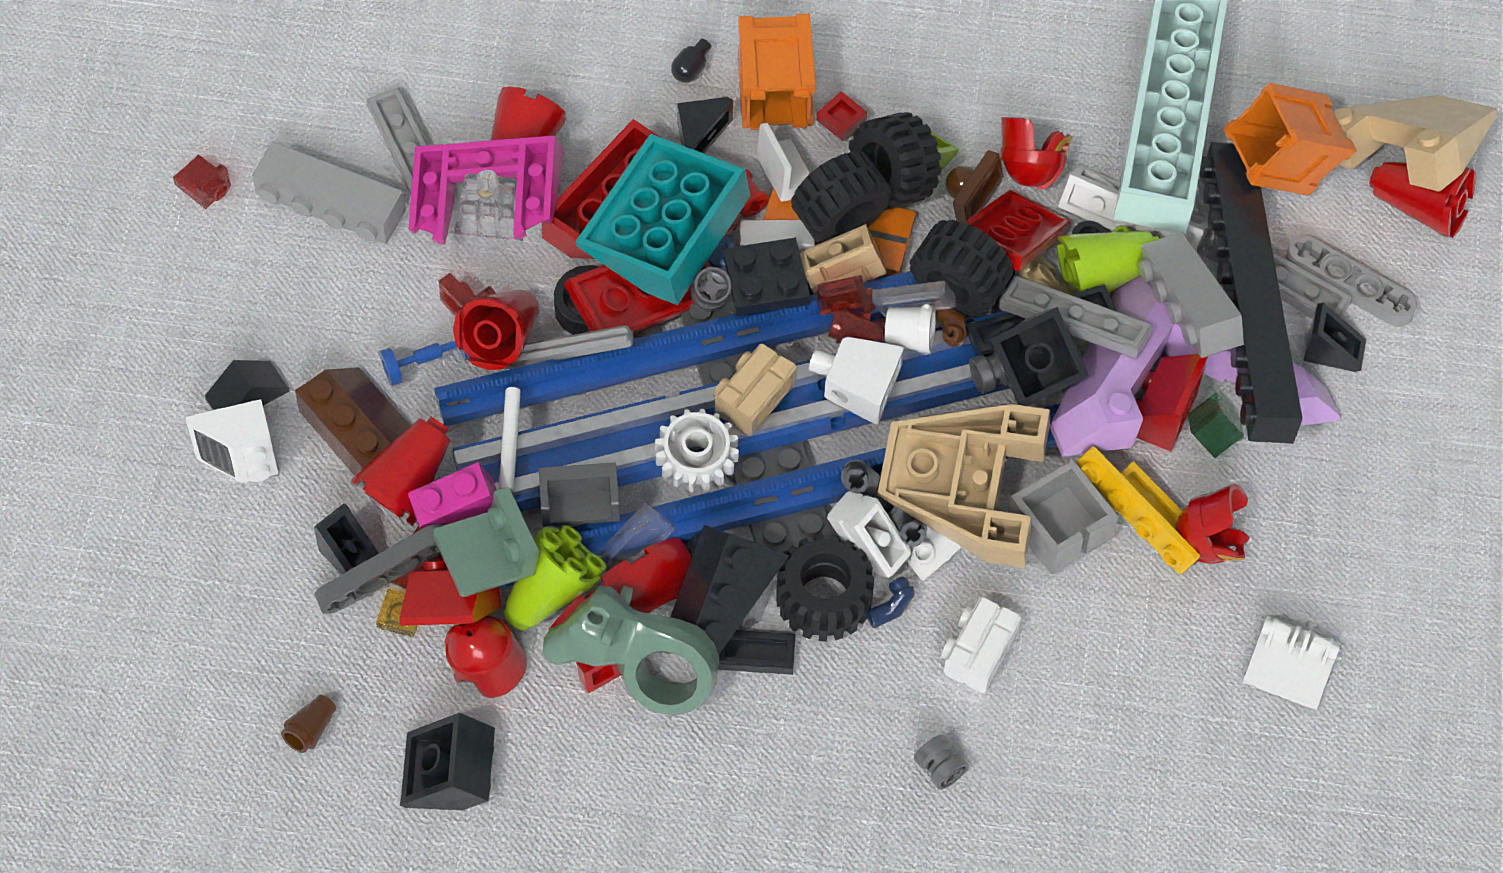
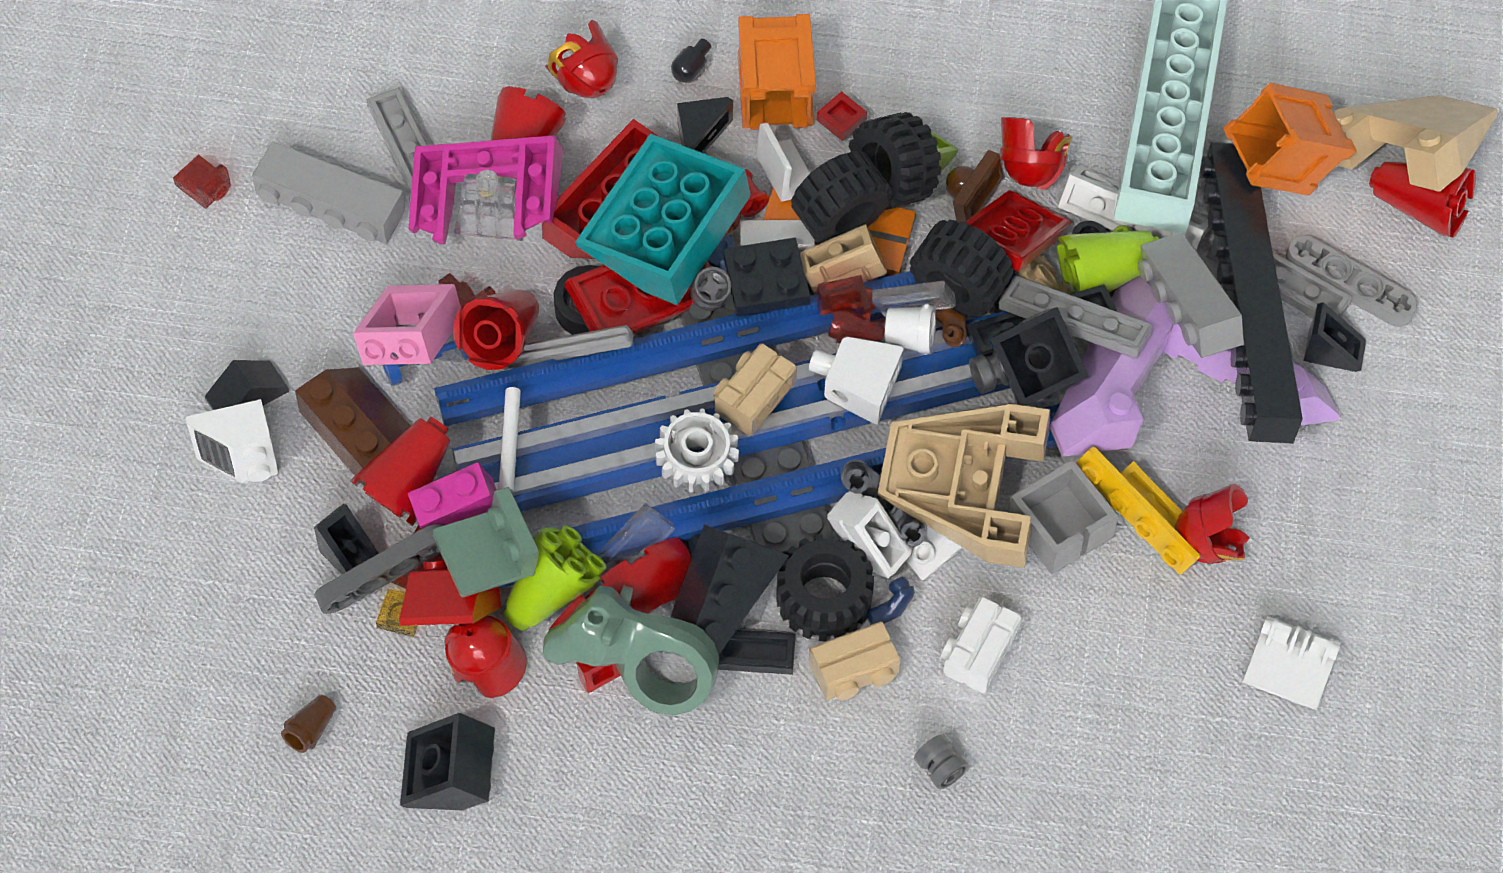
dark grey panel [538,462,620,527] -> none
red slope [1135,354,1208,452] -> none
clear green panel [1188,392,1244,458] -> none
none -> bright pink window [353,284,462,365]
none -> red helmet [545,20,618,98]
none -> tan brick [809,622,900,700]

